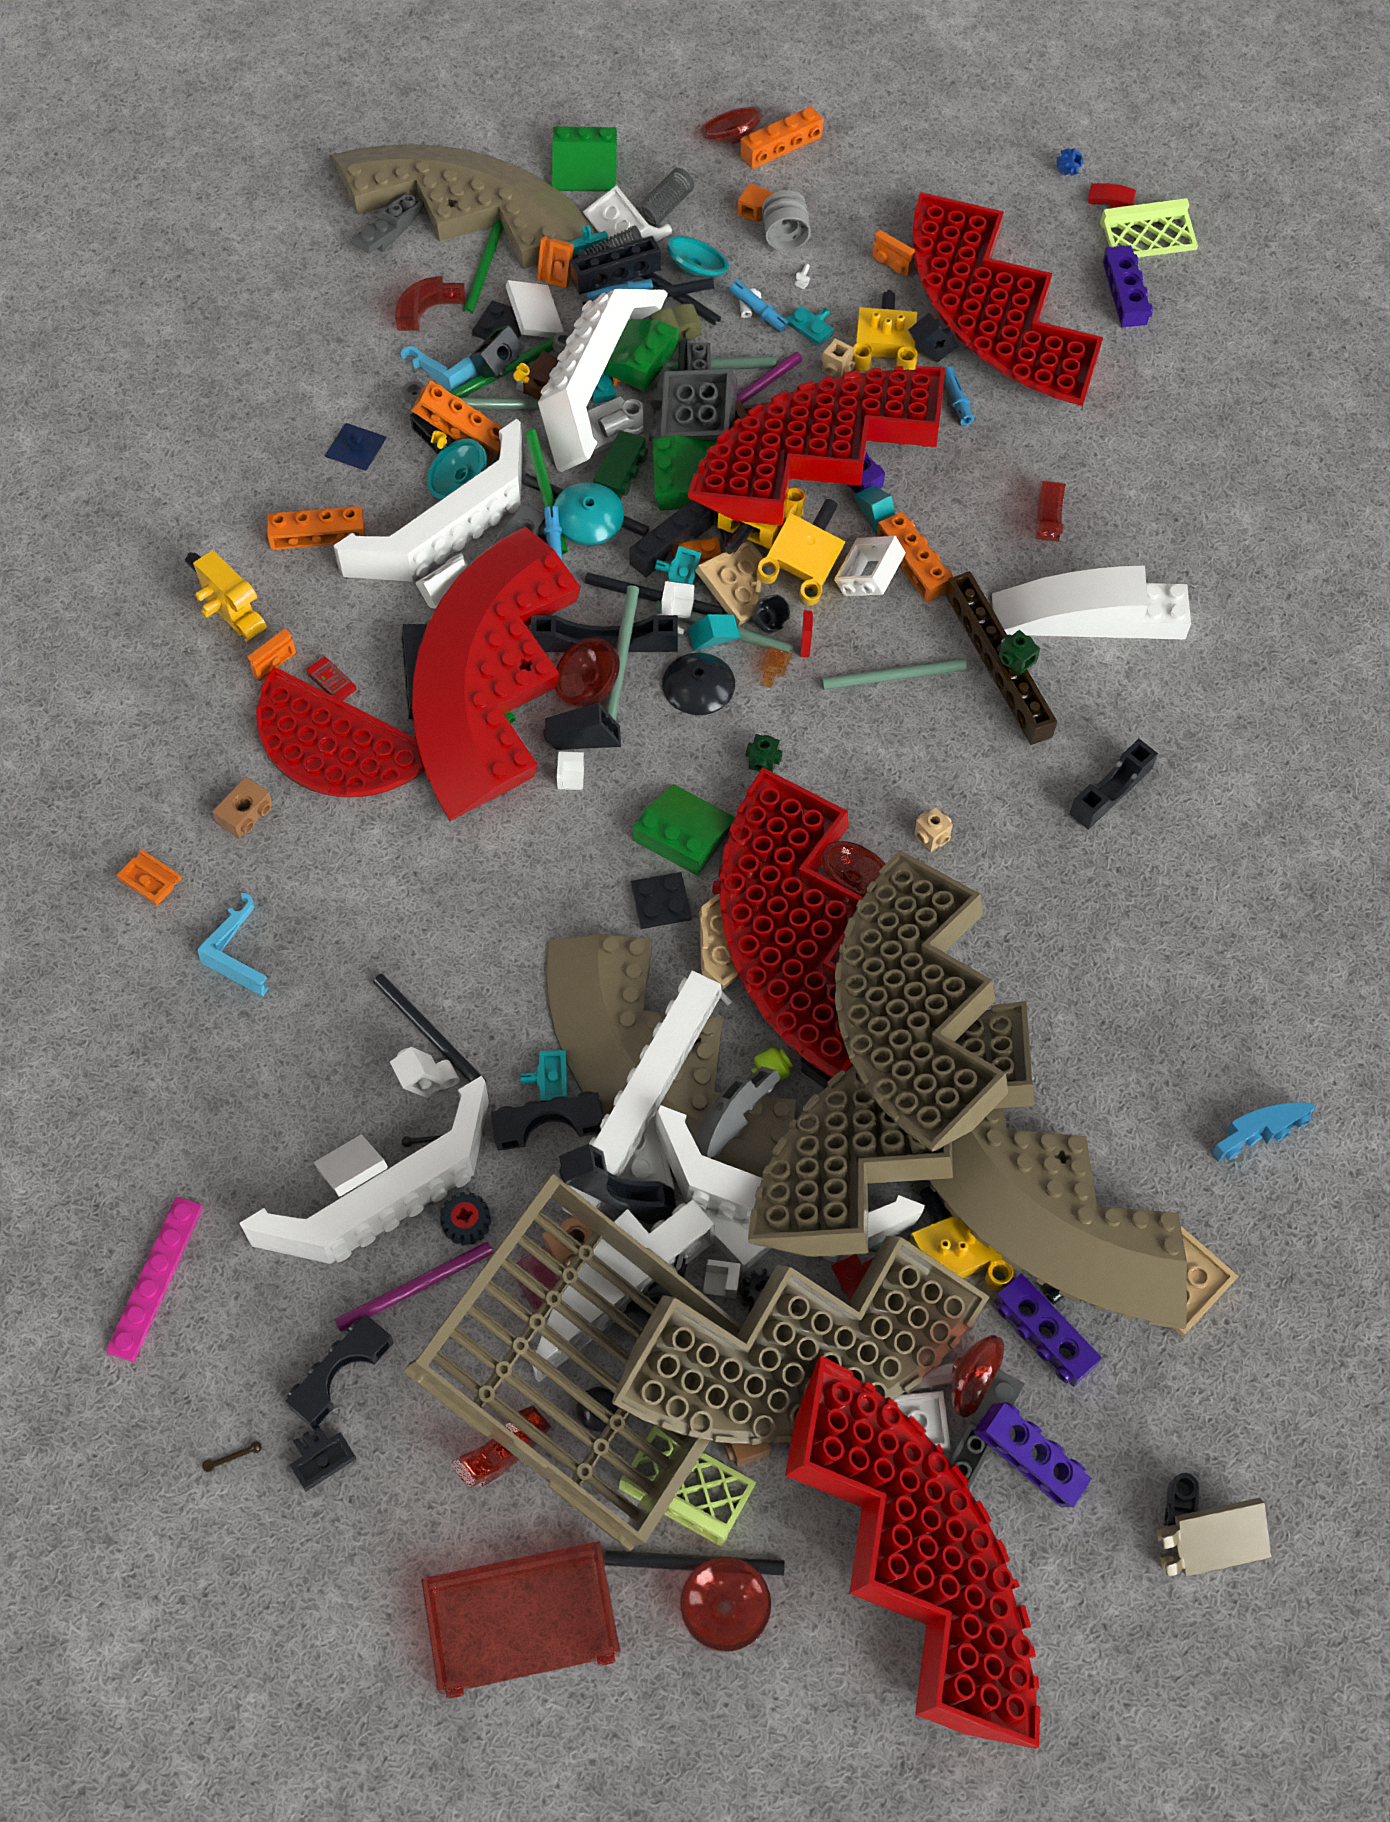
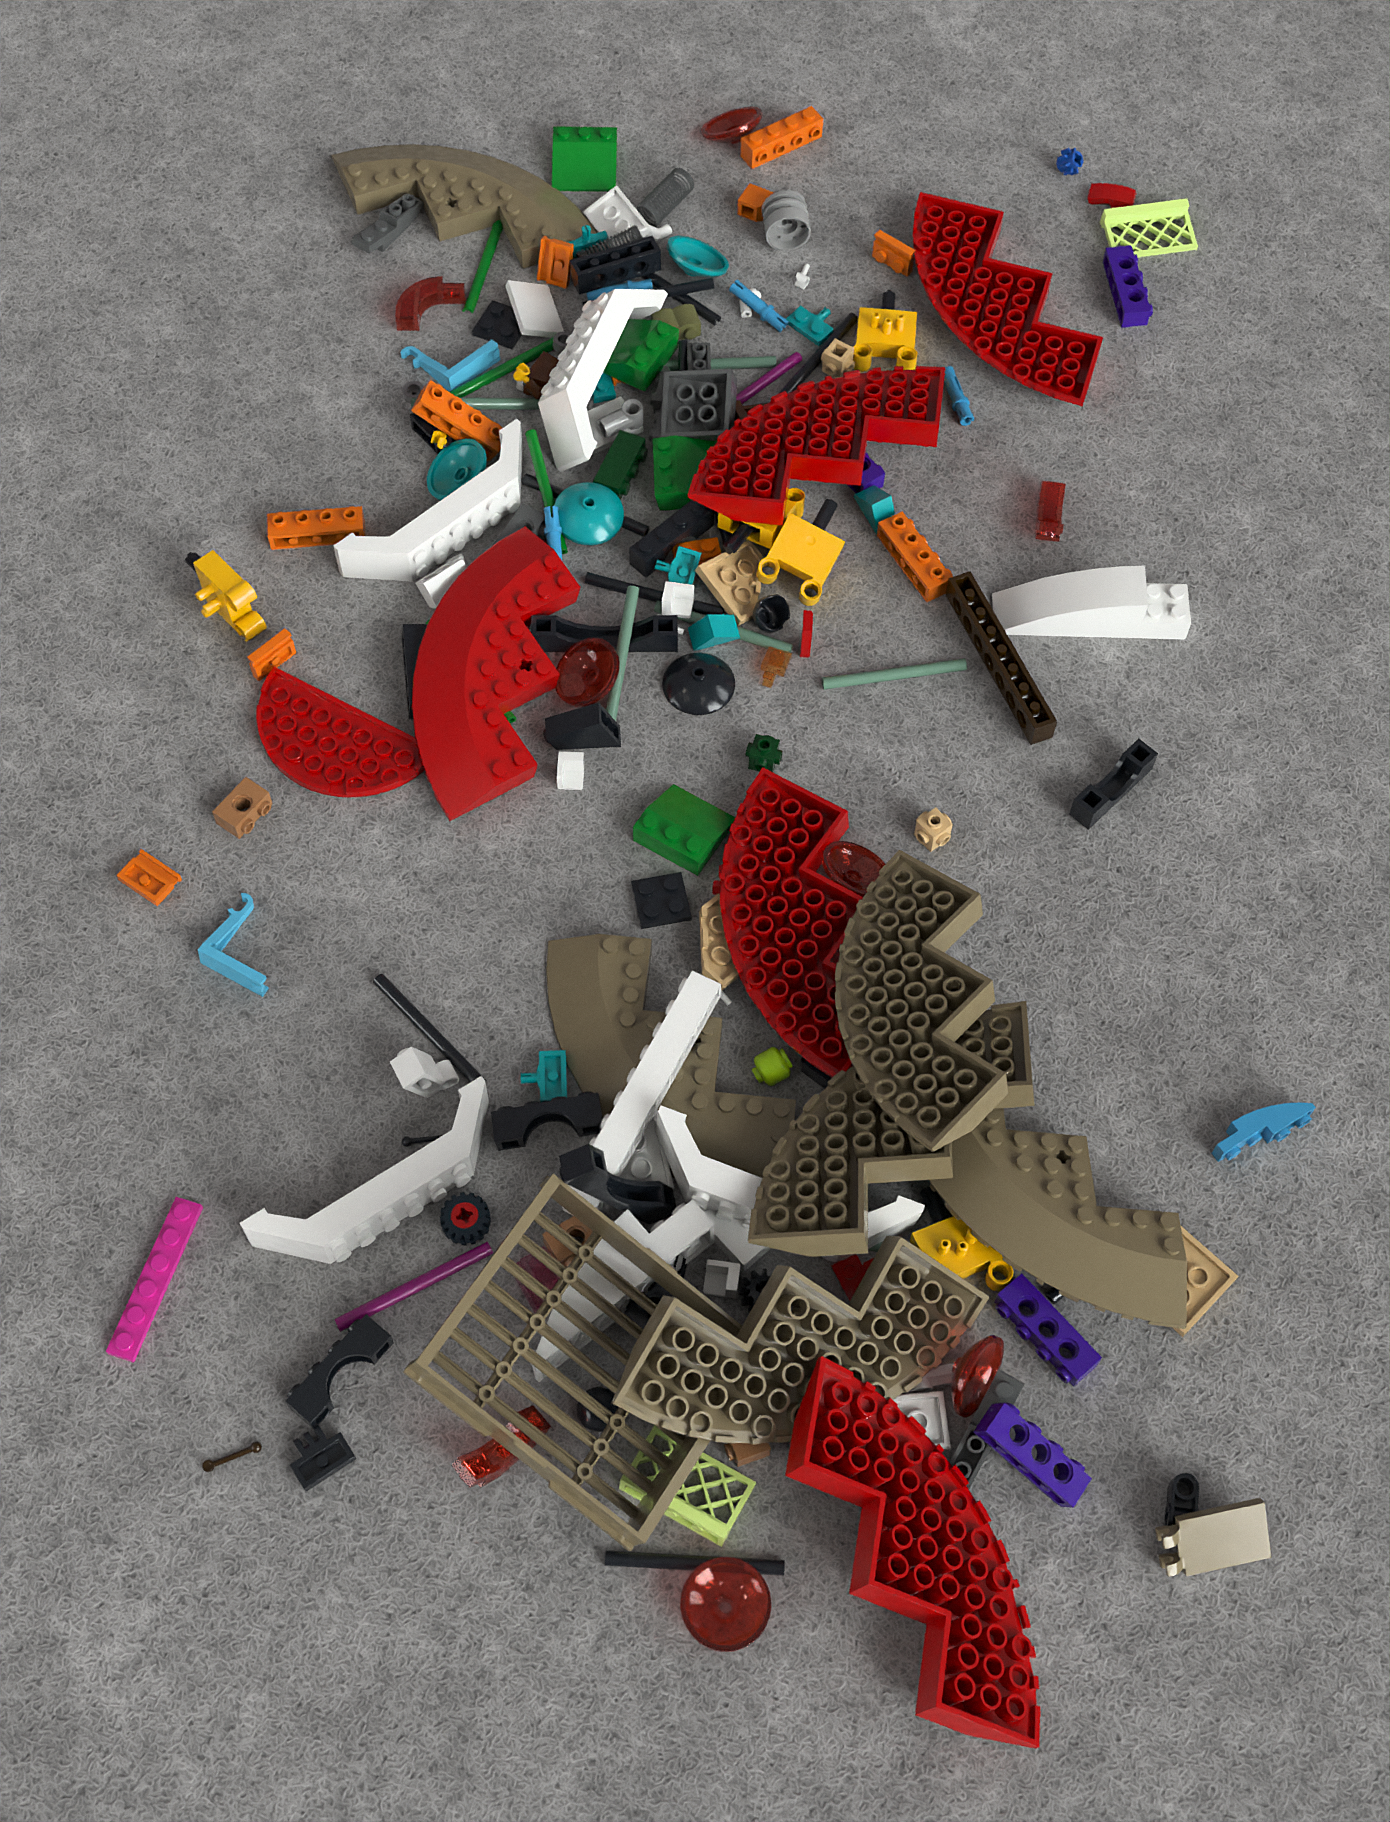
red tile [306,656,357,701] -> none
white tile [314,1134,388,1196] -> none
dark blue piece [325,423,387,471] -> none
clear red windscreen [421,1541,621,1699] -> none
black brick [469,325,525,379] -> none
dark grey slope [696,1066,781,1158] -> none
white window [834,536,906,596] -> none
black brick [908,312,958,362] -> none
dark green brick [999,629,1040,675] -> none
none -> black piece [778,313,858,394]

